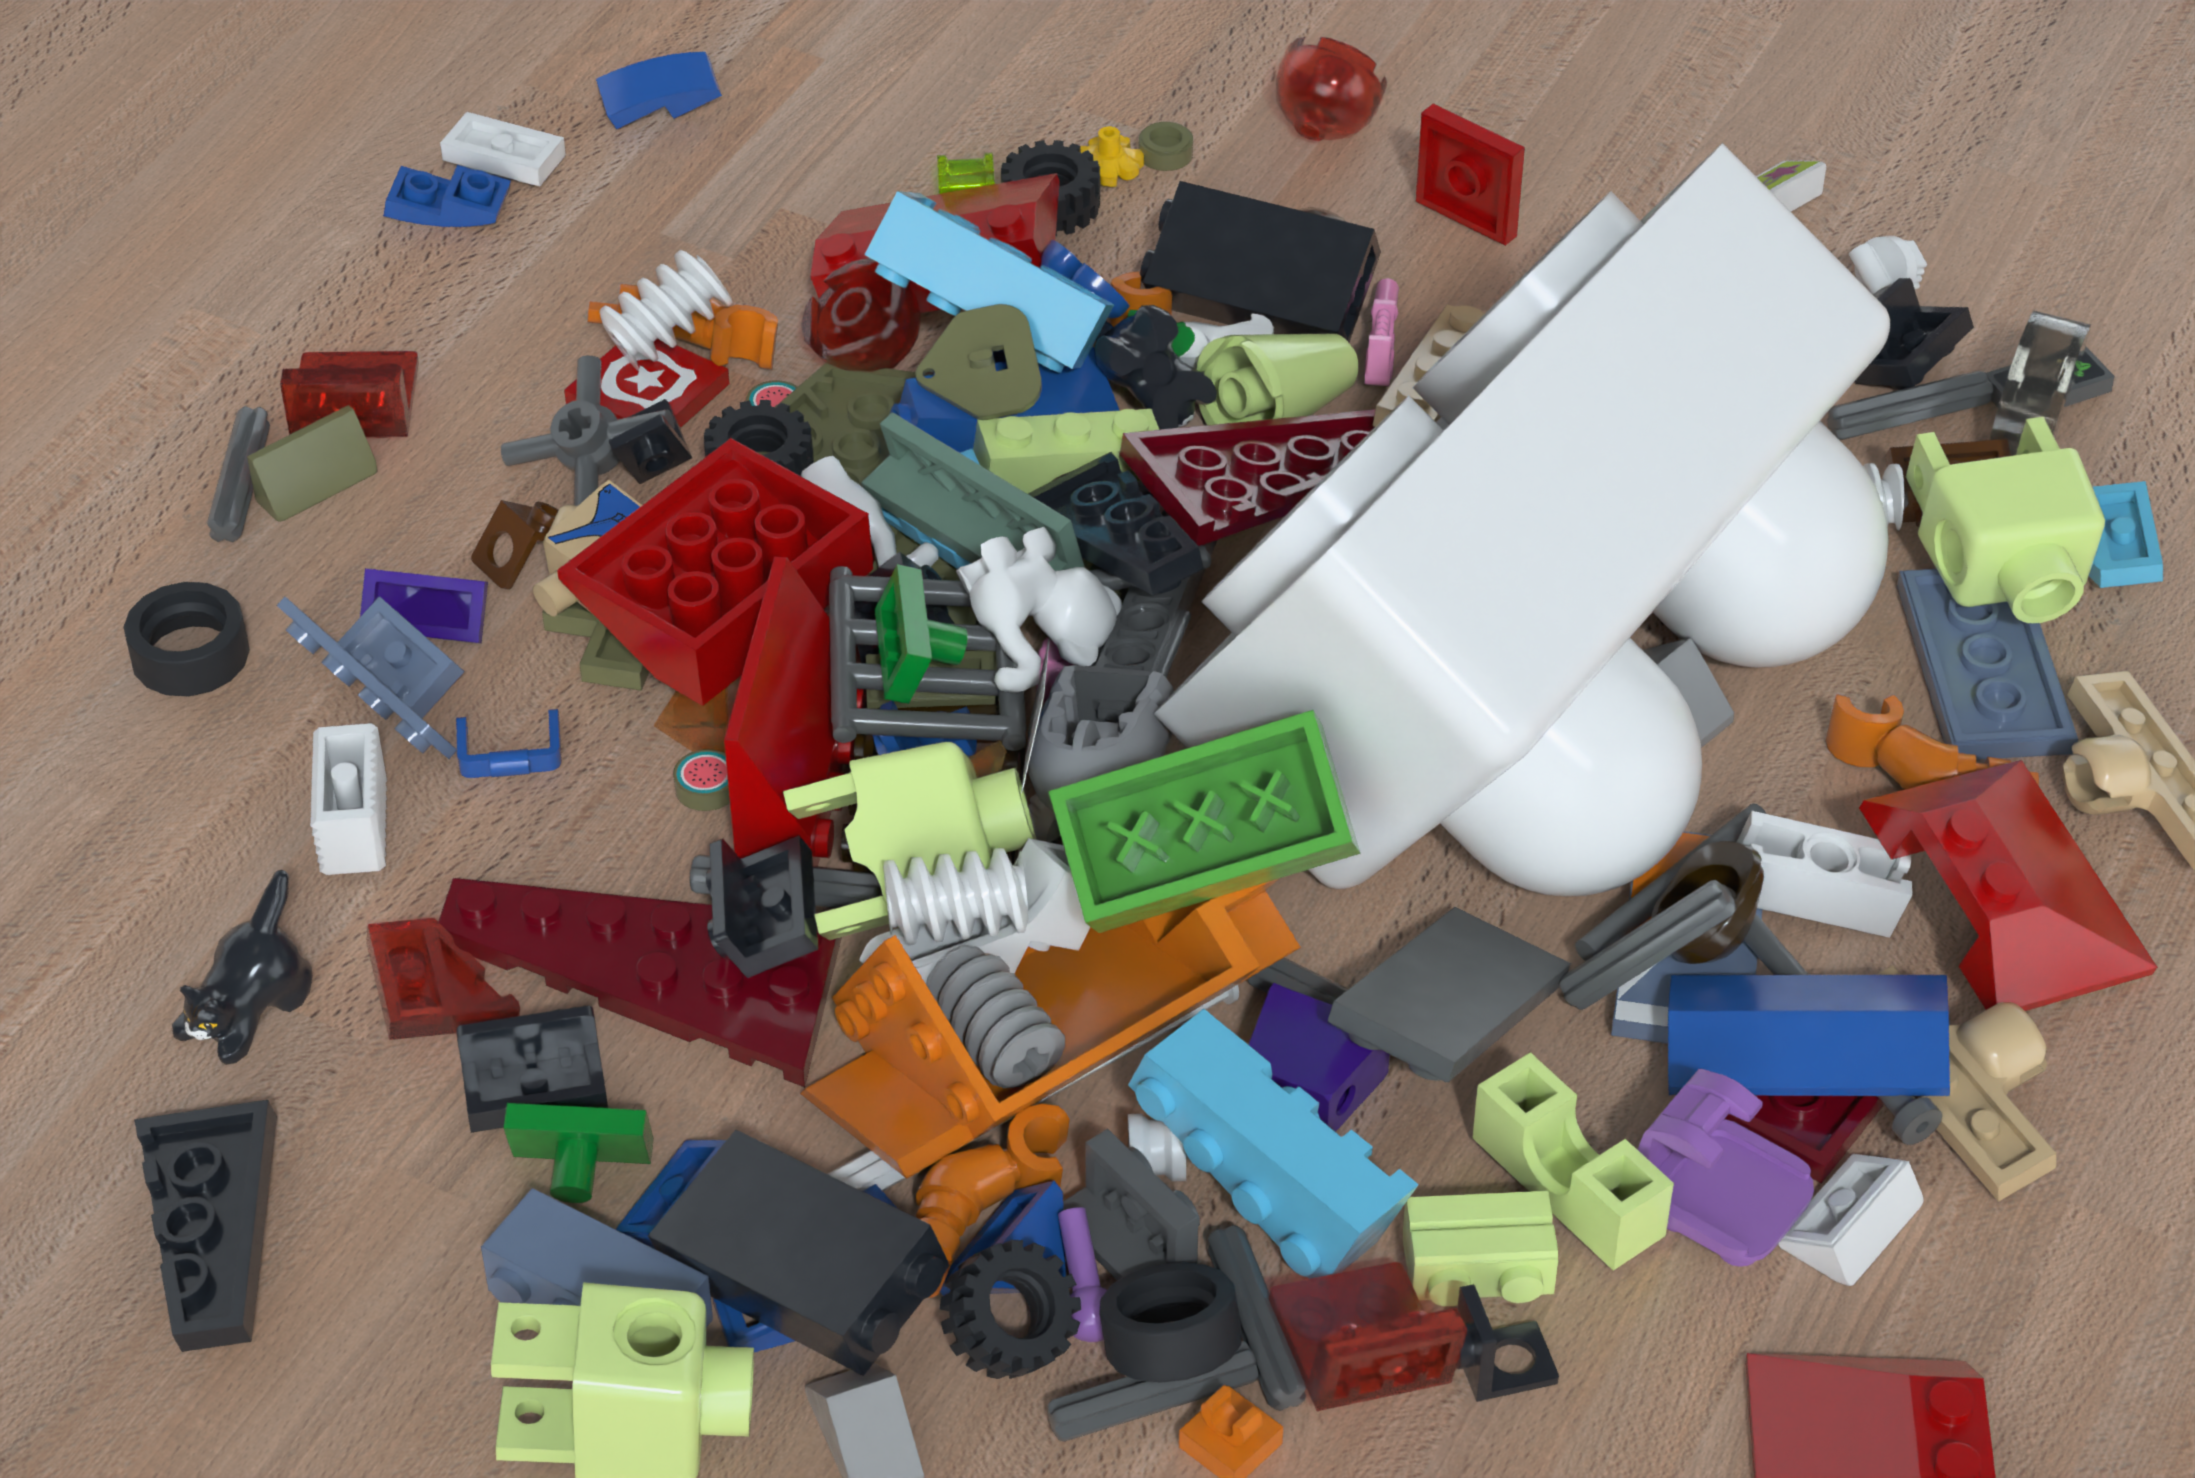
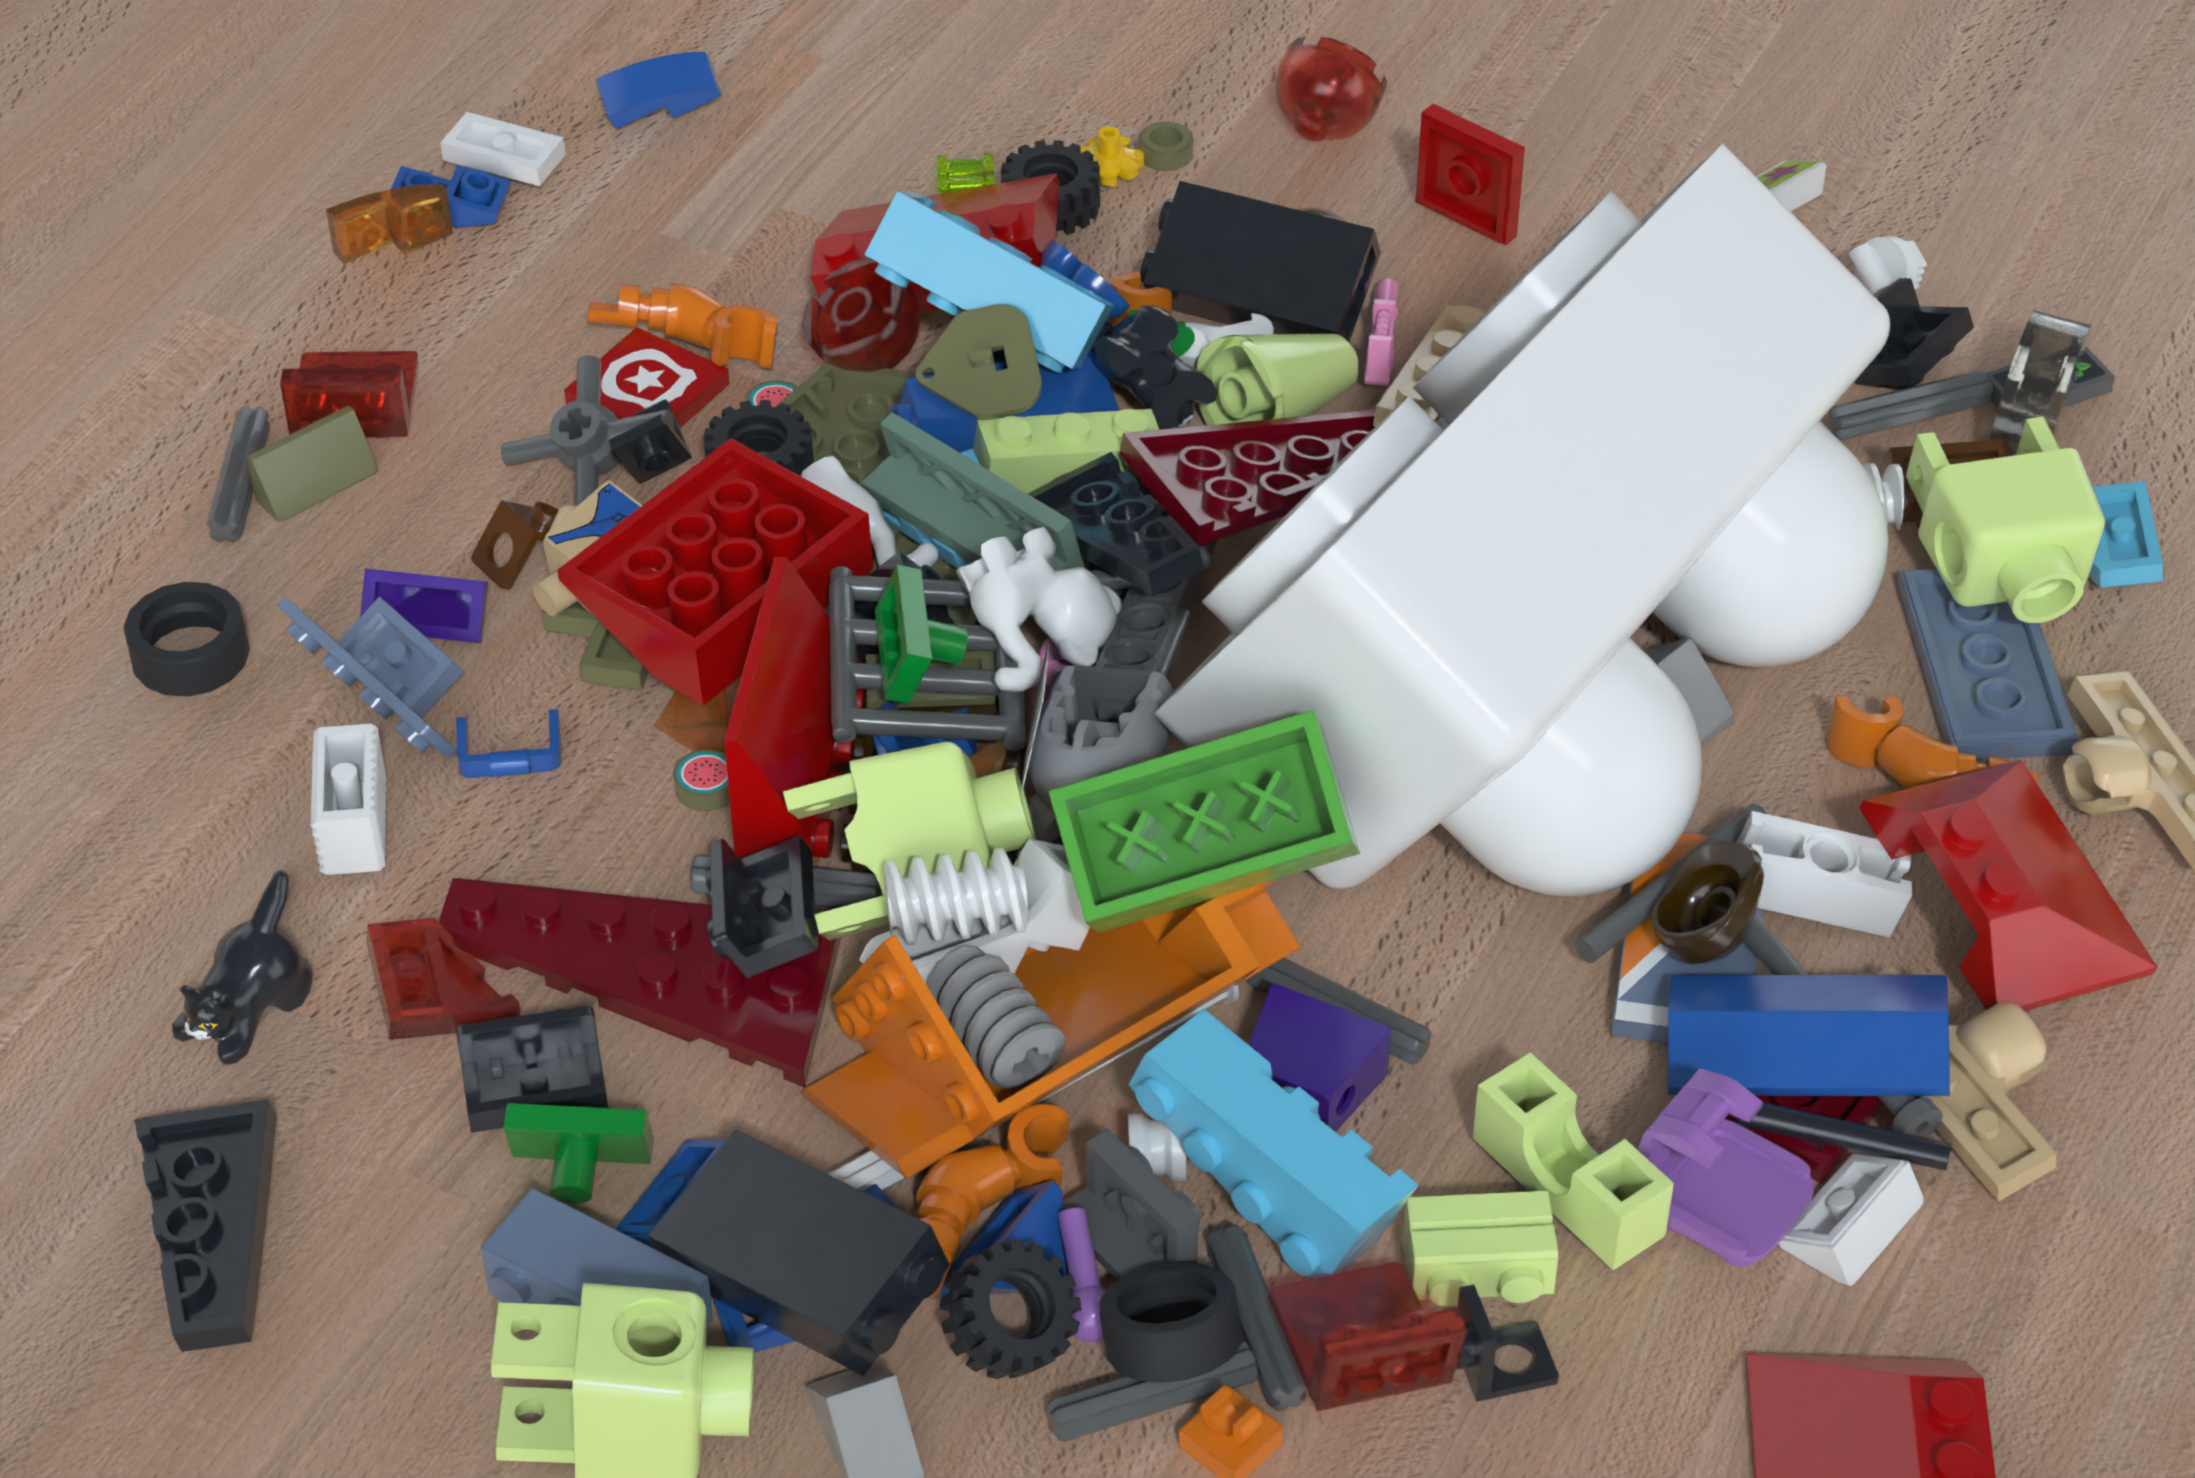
white piece [599,250,733,372] -> none
dark grey tile [1328,907,1571,1082] -> none
dark grey axle [1559,880,1737,1010] -> none
none -> clear orange slope [326,184,453,265]
none -> black bar [1738,1102,1952,1171]

